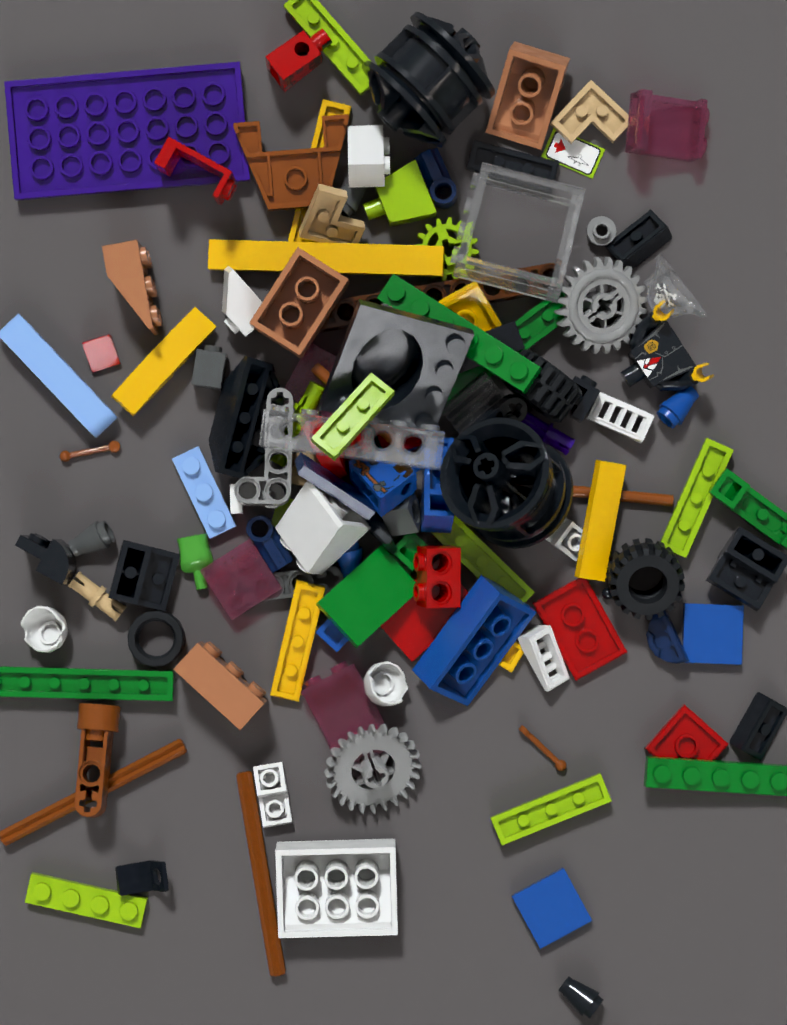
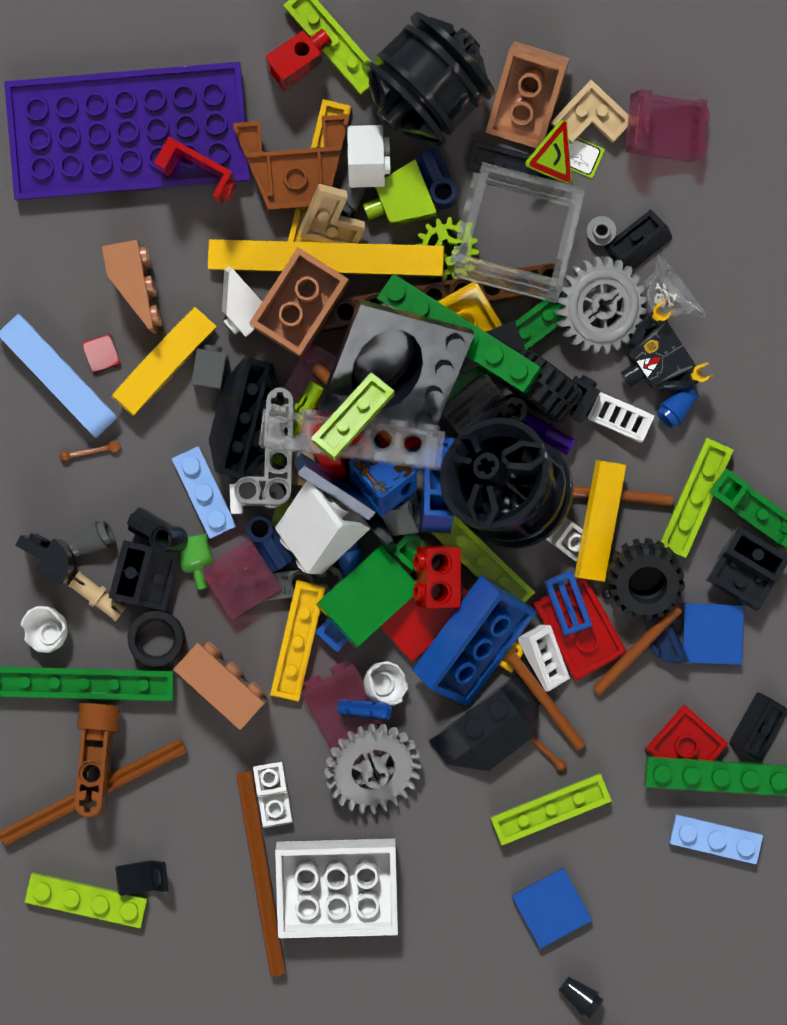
none -> black piece [127,507,188,553]
none -> blue axle [337,699,392,721]
none -> black wedge [429,674,540,771]
none -> dark orange bar [505,651,586,751]
none -> piece [525,120,572,184]
none -> blue tile [544,570,593,636]
none -> dark orange bar [593,603,683,695]
none -> light blue plate [669,814,763,864]

